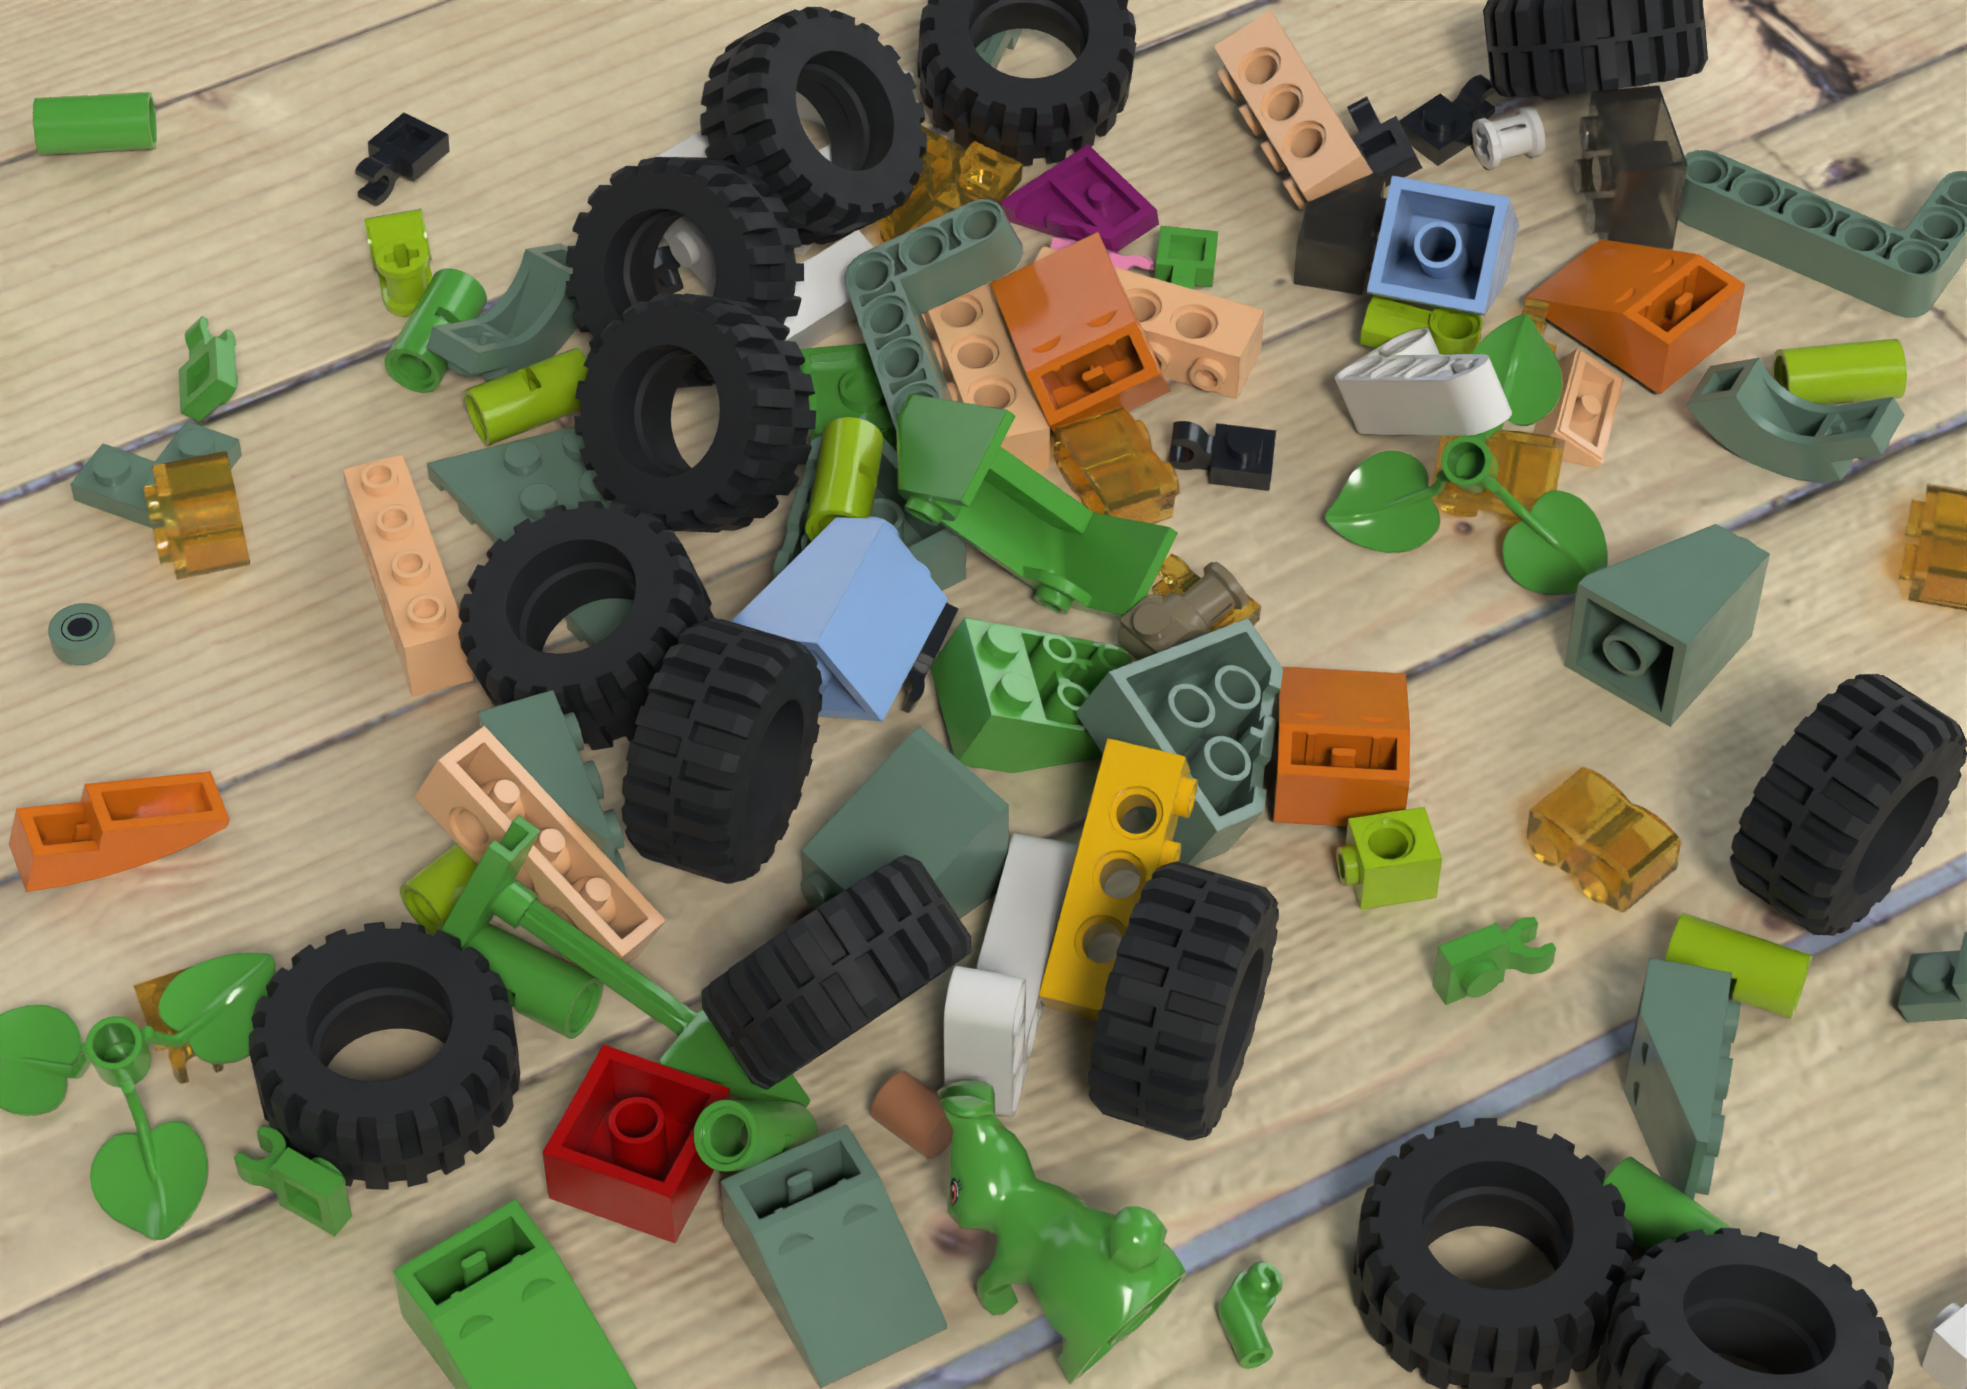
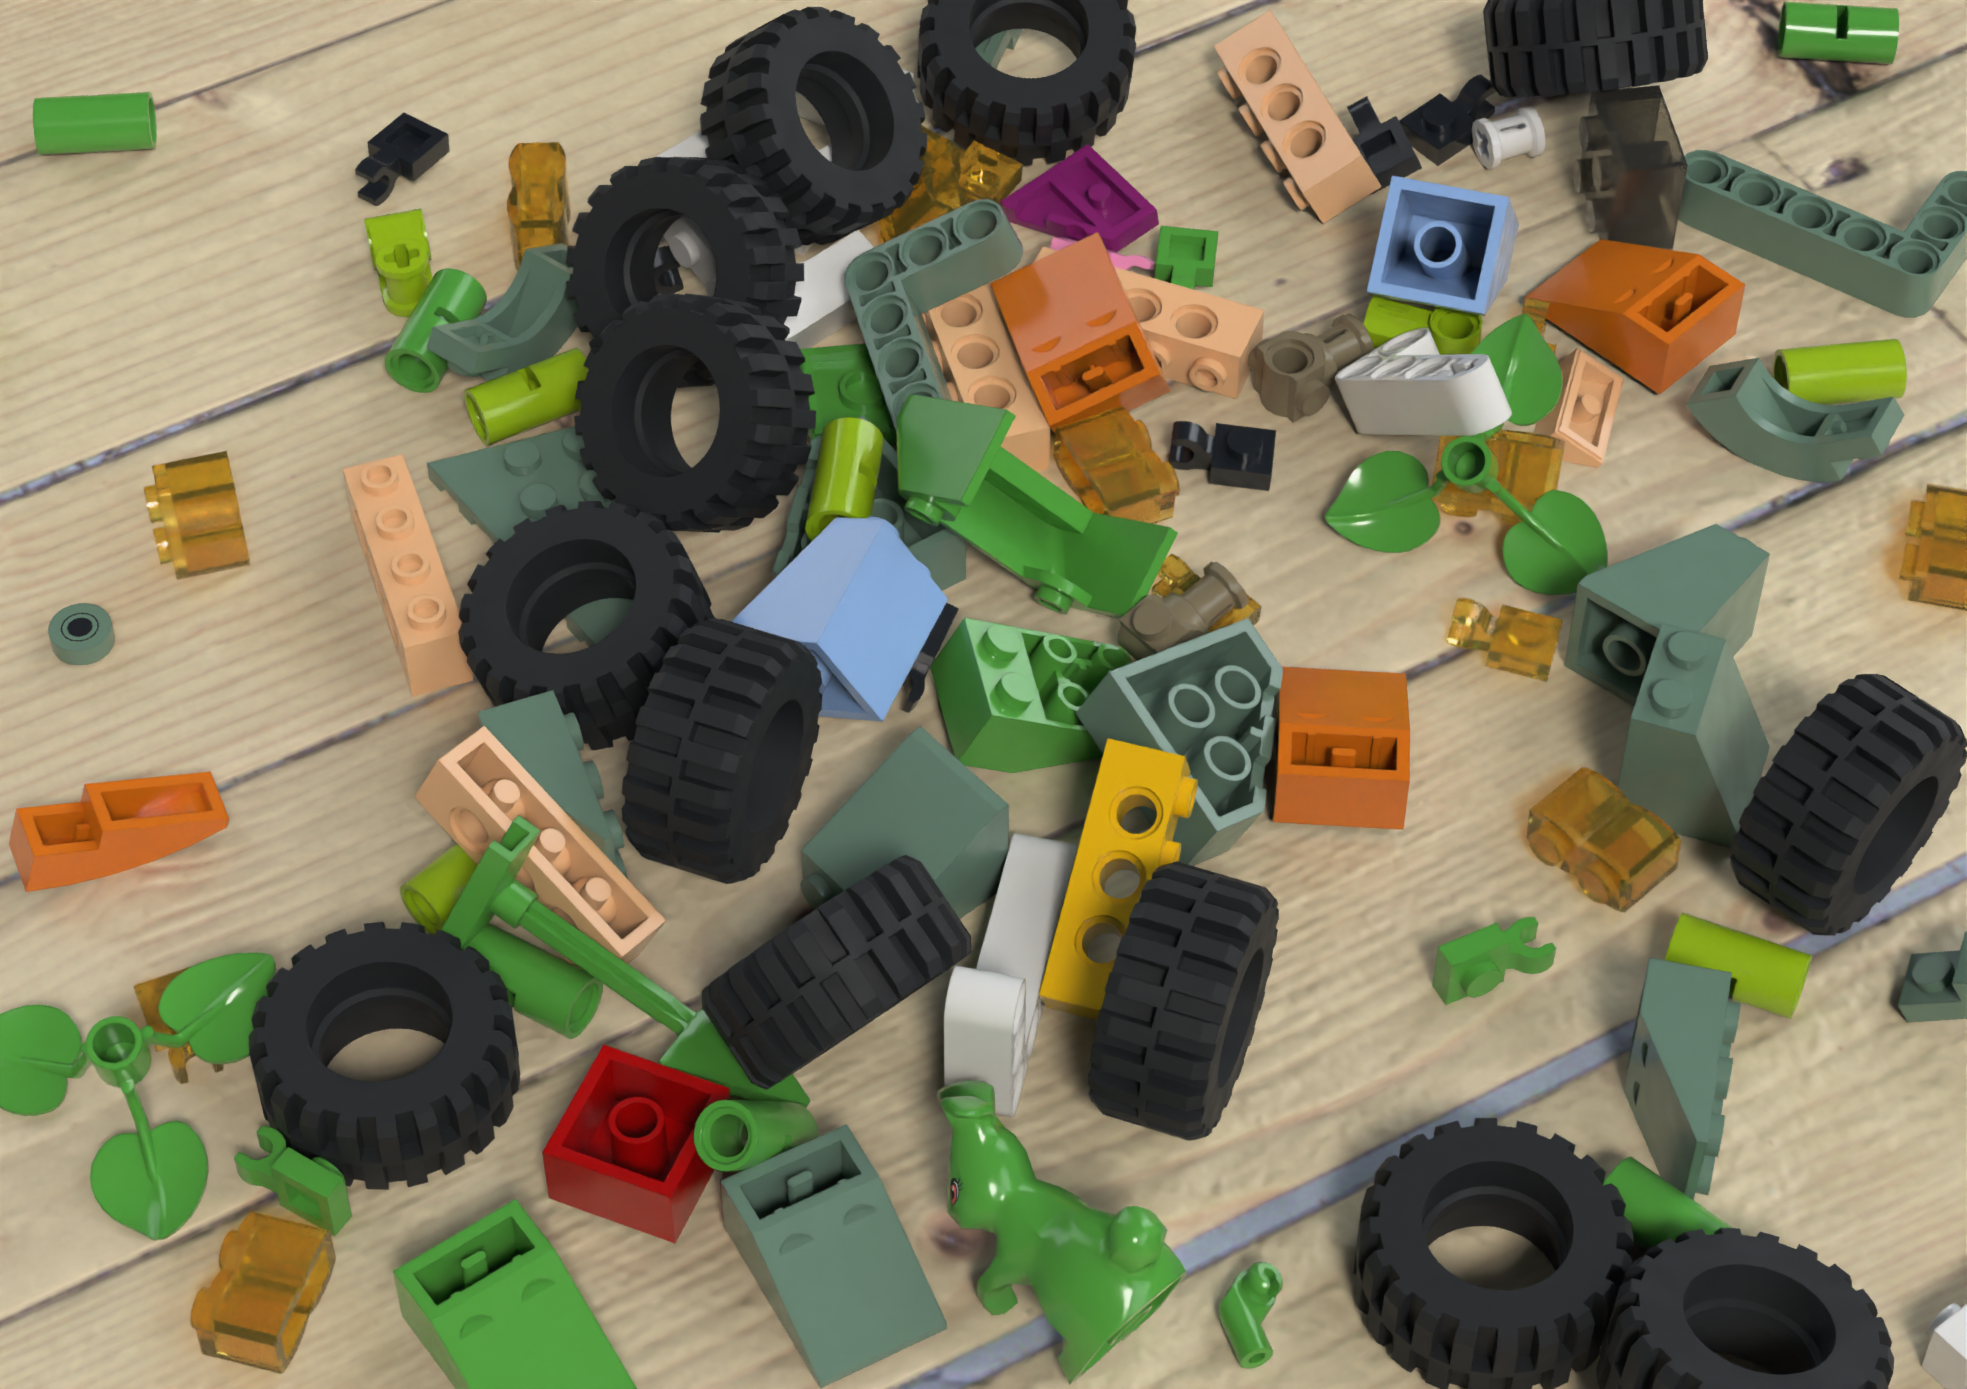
sand green plate [70,421,242,538] -> none
bright green plate [179,316,238,422] -> none
nougat piece [870,1071,953,1159] -> none
clear smoke slope [1294,172,1387,295] -> none
lime brick [1336,807,1442,910] -> none
none -> clear yellow brick [190,1211,336,1374]
none -> clear yellow brick [507,142,571,271]
none -> dark tan connector [1248,314,1374,423]
none -> clear yellow plate [1447,598,1563,682]
none -> sand green slope [1612,623,1770,848]
none -> bright green pin [1778,1,1899,64]

